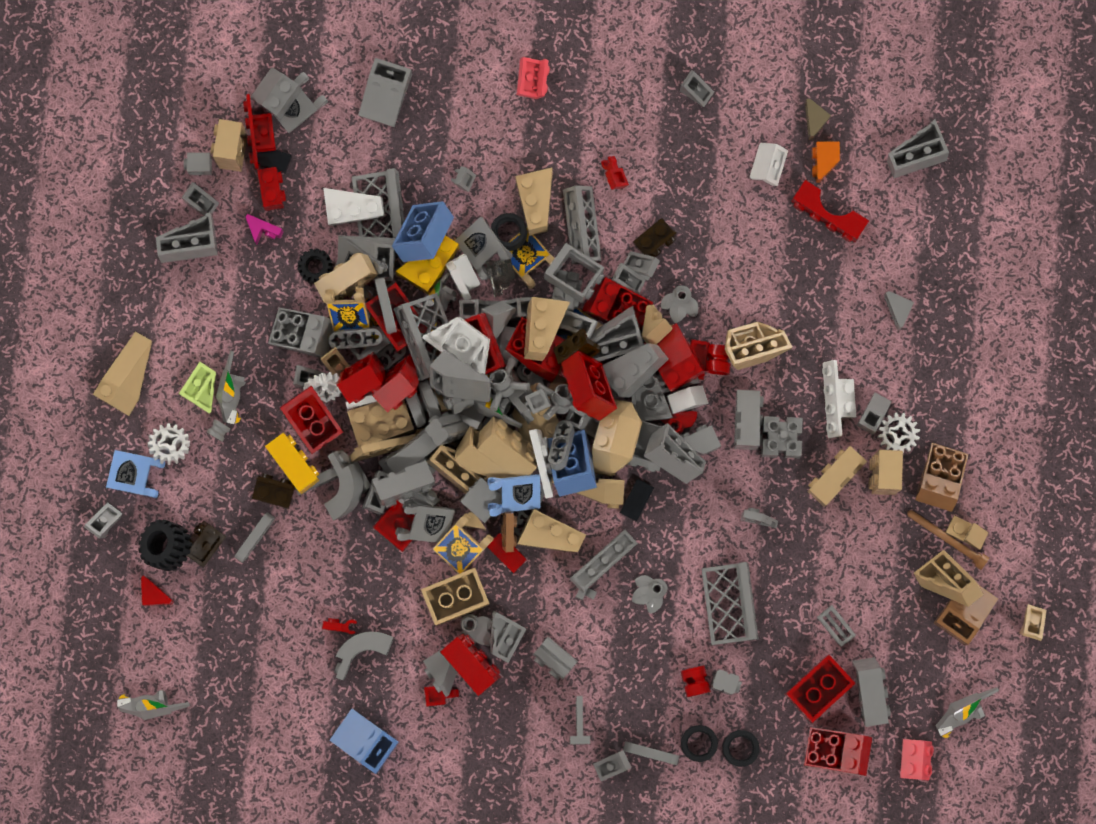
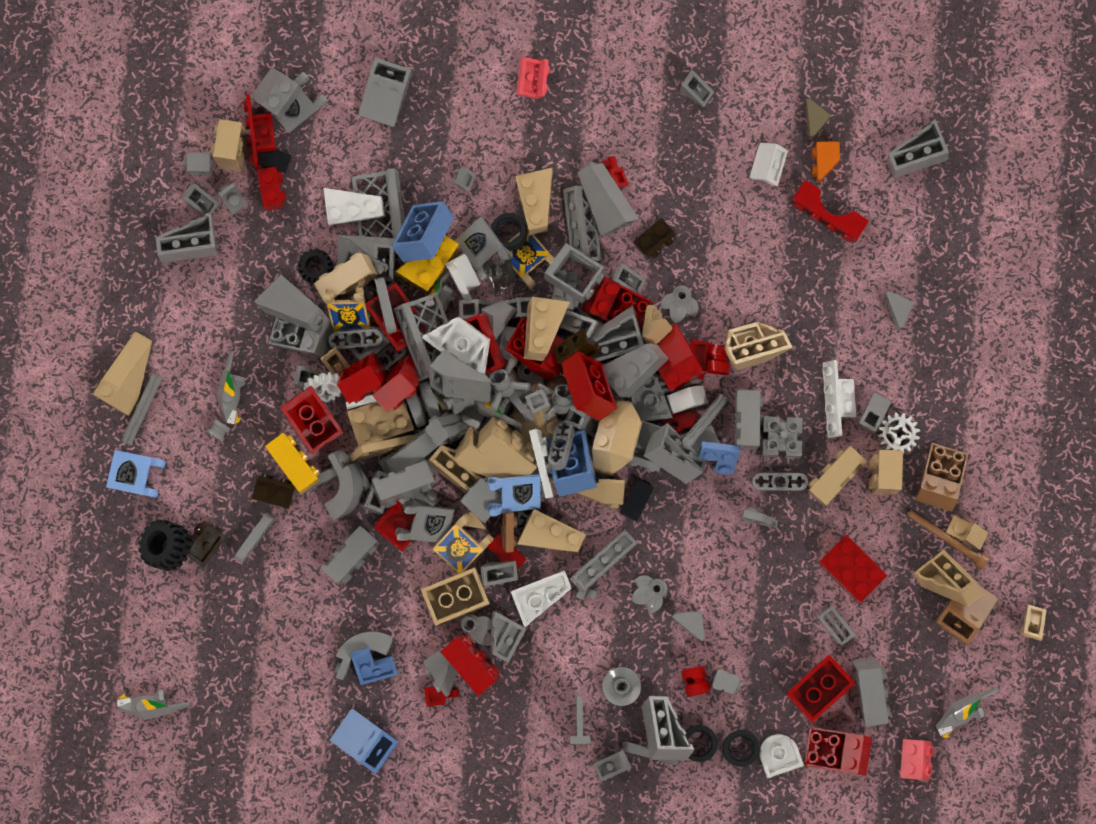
light grey slope [84,502,122,539] -> none
red slope [141,575,174,606] -> none
white gear [148,423,190,465] -> none
yellowish green wing [179,362,216,414] -> none
dark pink slope [246,214,283,245] -> none
red plate [322,618,357,635] -> none
light grey brick [533,637,578,680] -> none
light grey slope [624,251,660,281] -> none
light grey fence [701,562,759,645] -> none
none -> light grey axle [122,373,162,445]
none -> light grey bracket [218,183,248,215]
none -> light grey slope [254,275,328,332]
none -> light grey wedge [321,526,378,586]
none -> medium blue plate [350,647,398,685]
none -> light grey slope [481,561,518,587]
none -> white wing [511,570,572,627]
none -> light grey slope [578,162,638,236]
none -> light grey dish [602,667,641,706]
none -> light grey wedge [642,696,695,760]
none -> light grey slope [671,611,705,642]
none -> light grey axle [681,394,728,450]
none -> medium blue plate [699,441,740,475]
none -> light grey beam [752,473,808,491]
none -> white tile [759,734,804,779]
none -> red brick [817,534,888,604]

